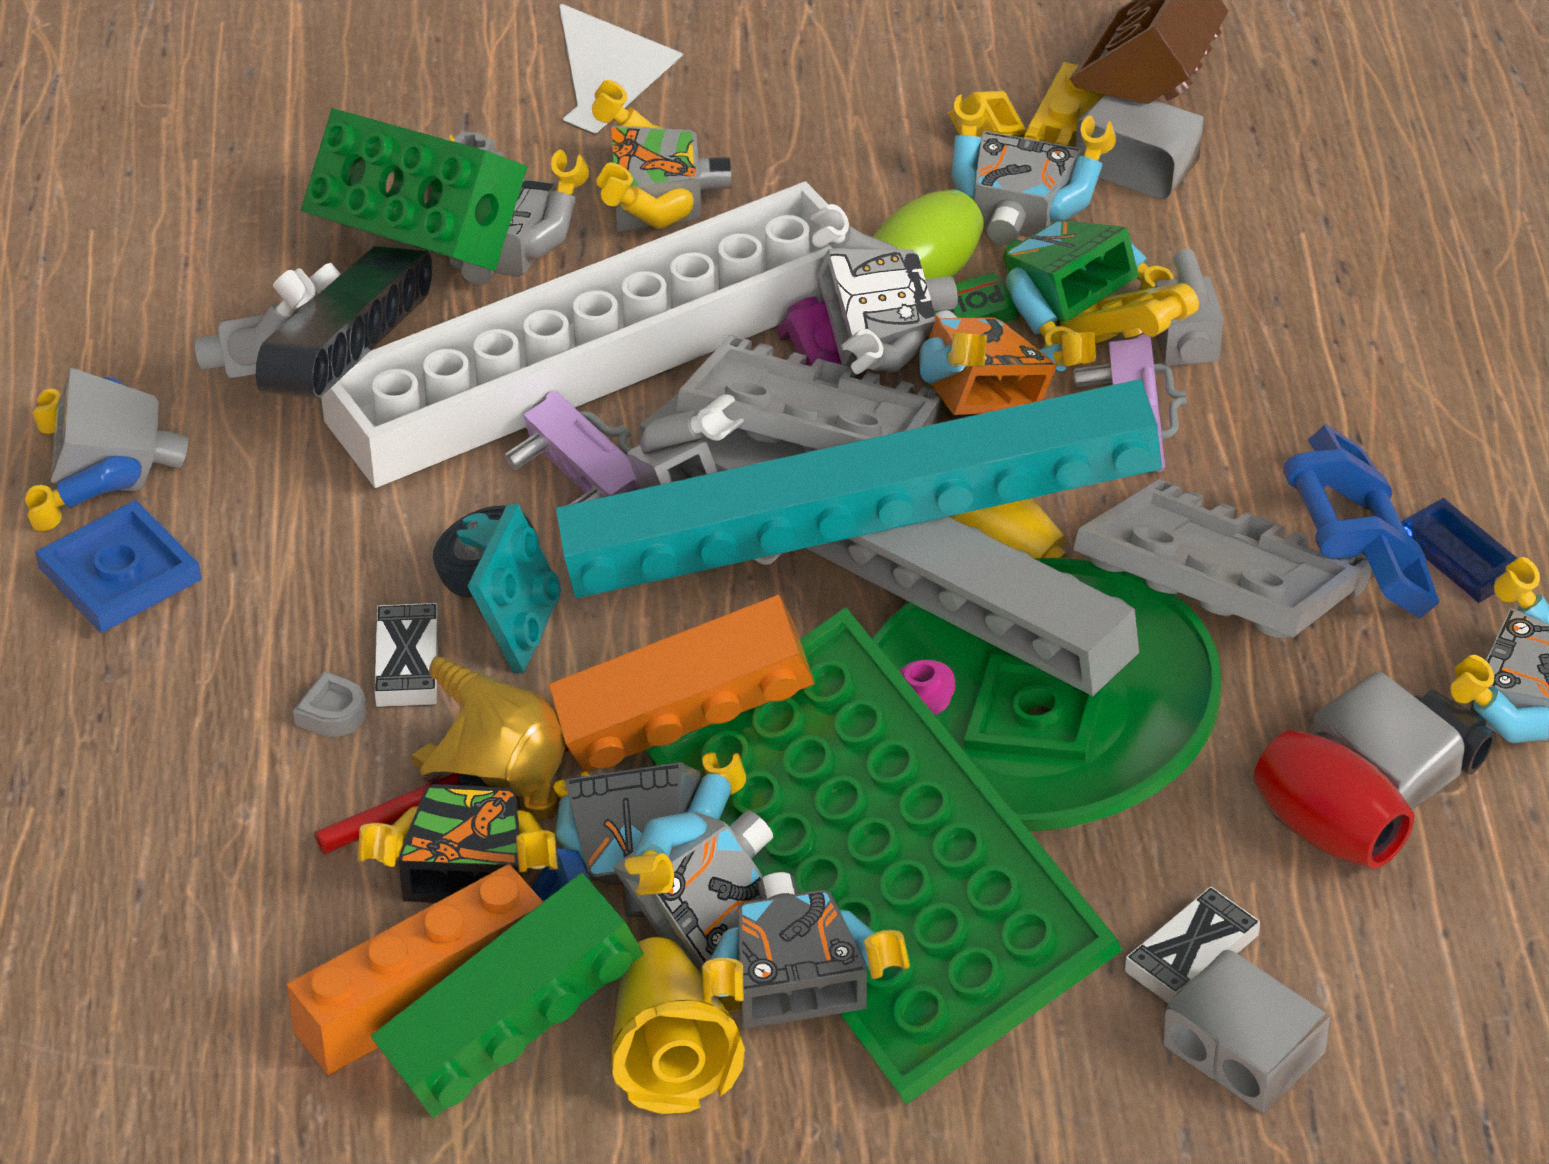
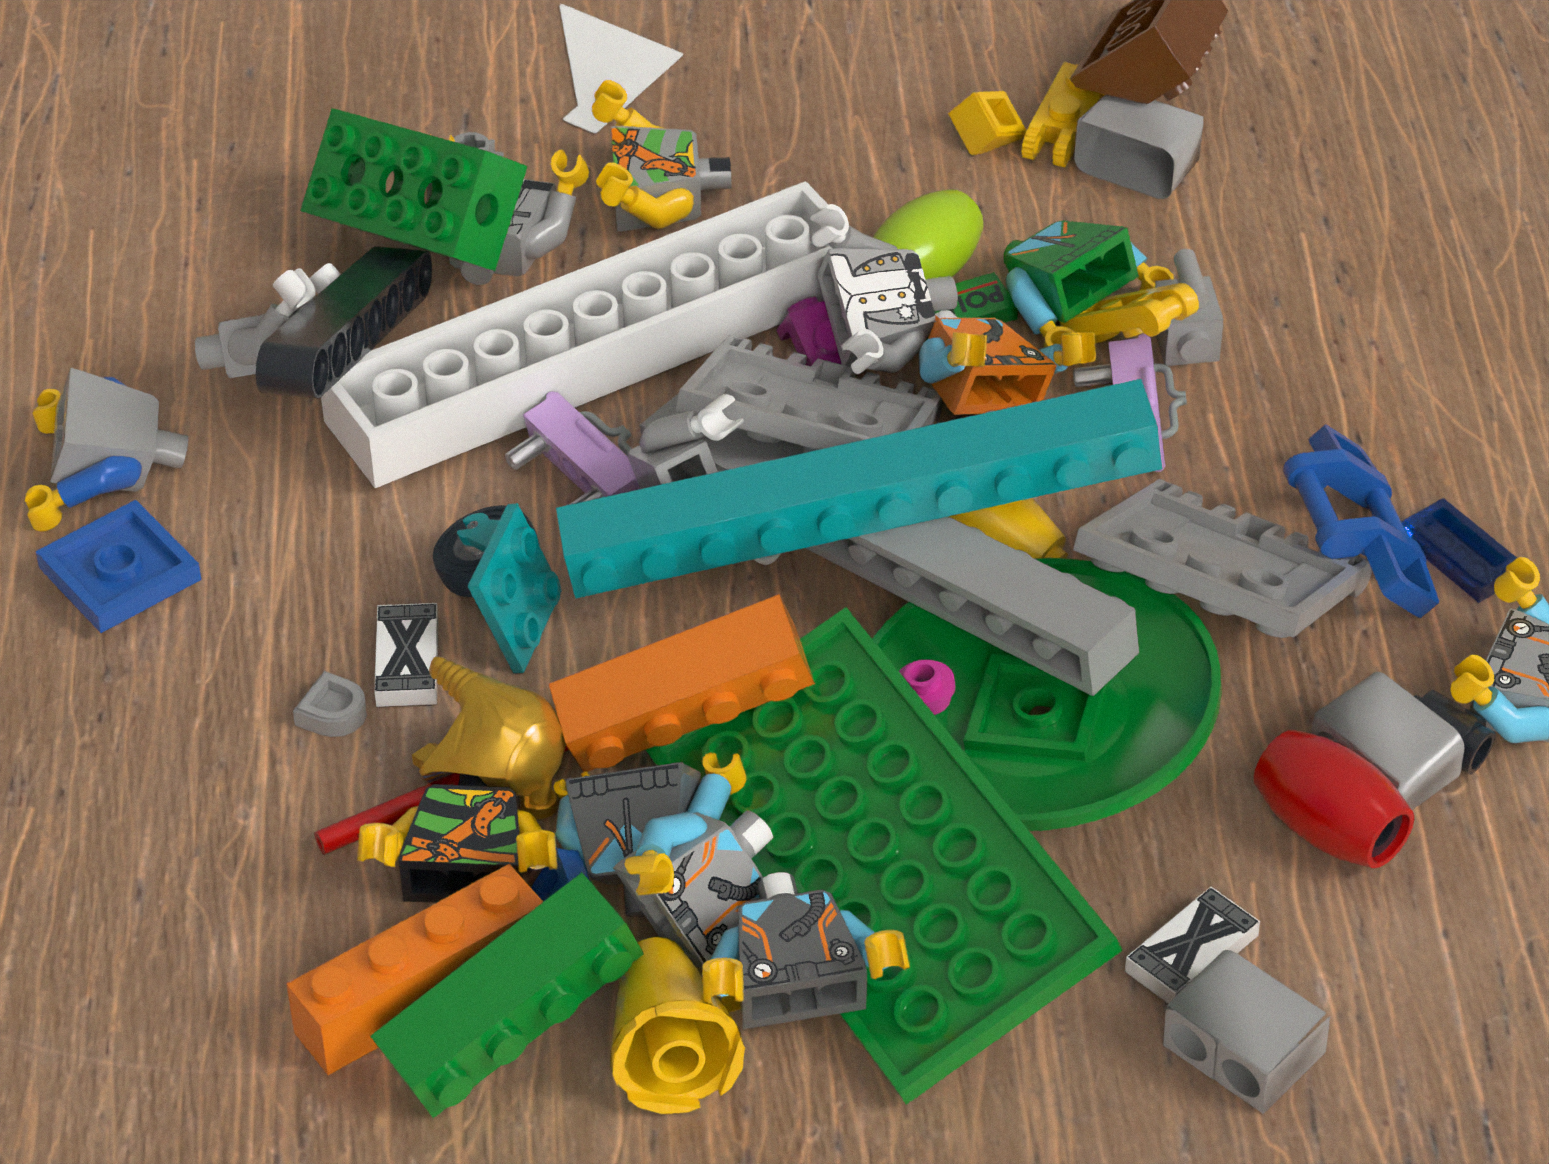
torso [951,94,1116,245] -> none

